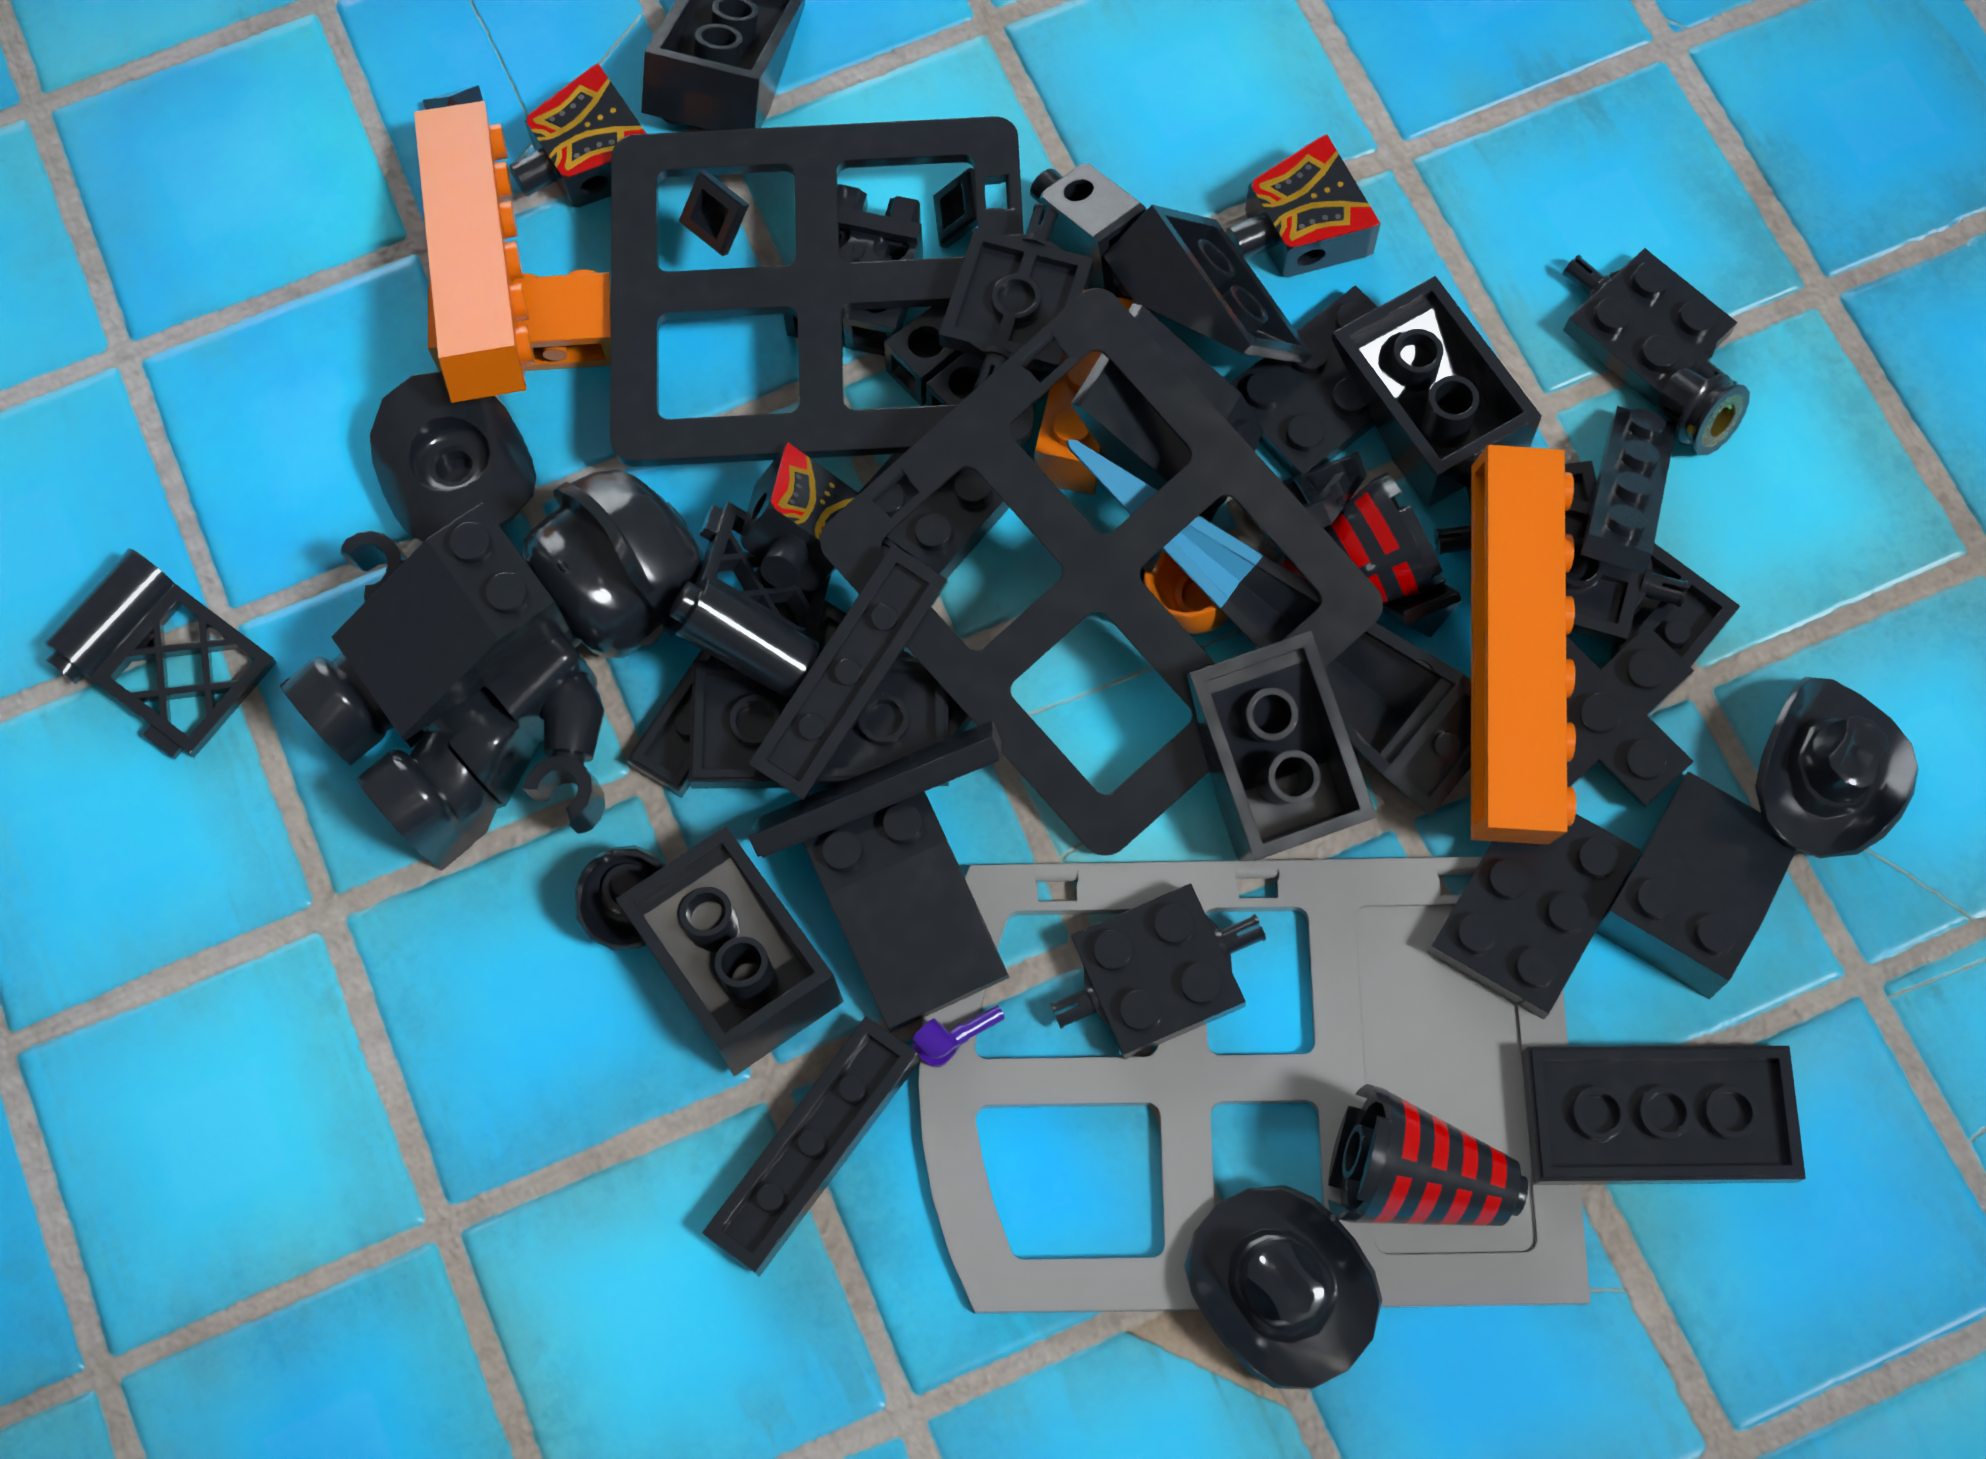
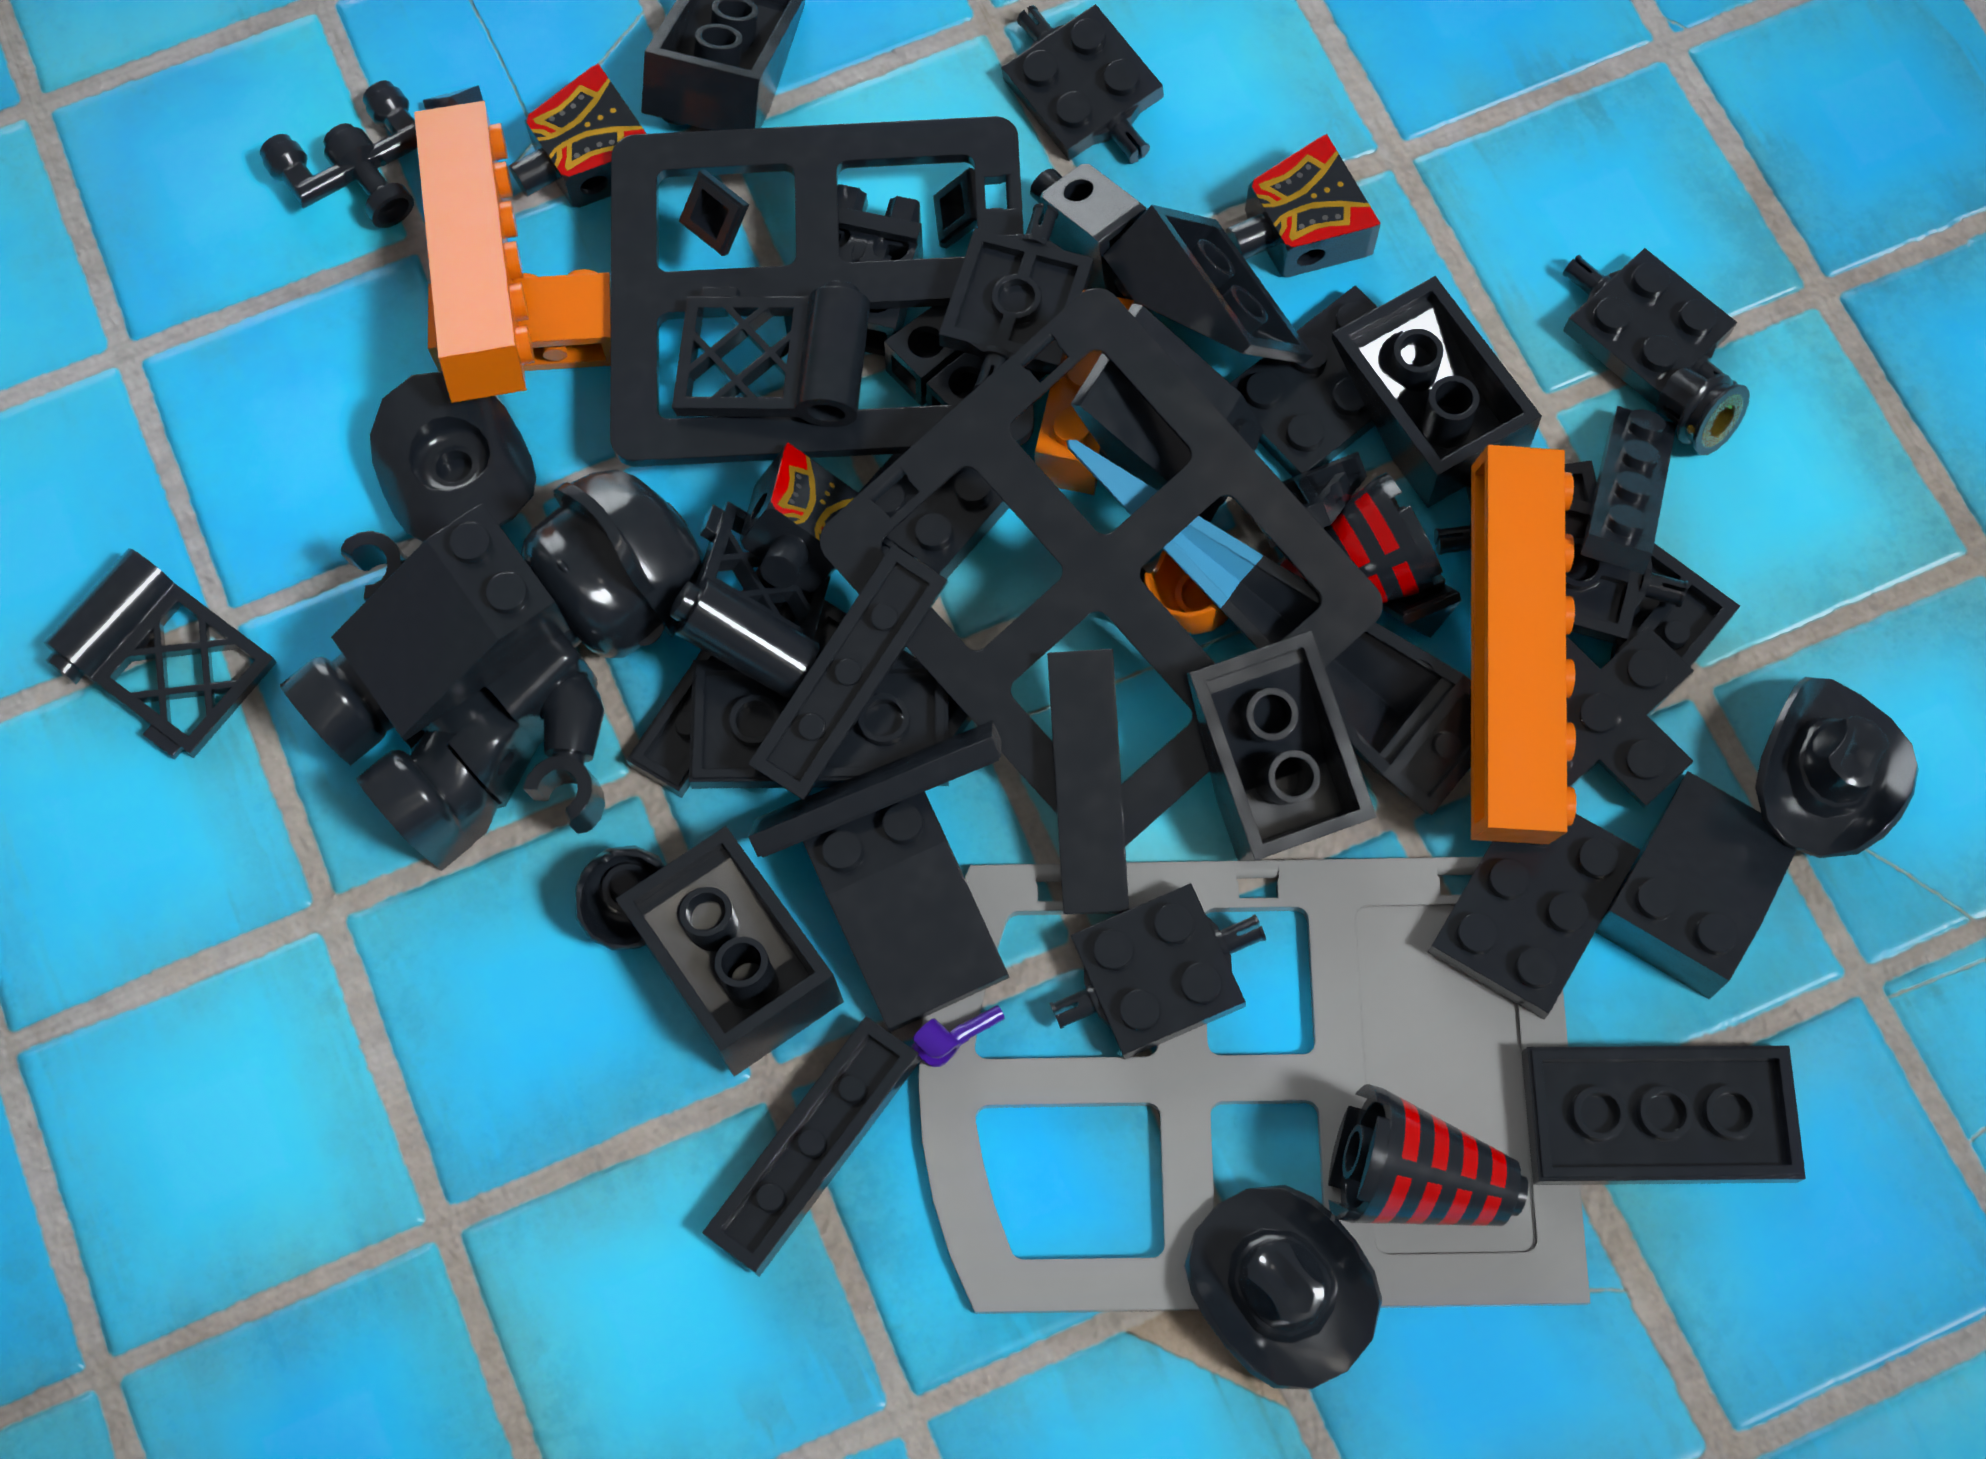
none -> black piece [260,80,417,228]
none -> black piece [672,281,870,427]
none -> black plate [1001,4,1164,163]
none -> black tile [1047,649,1129,914]

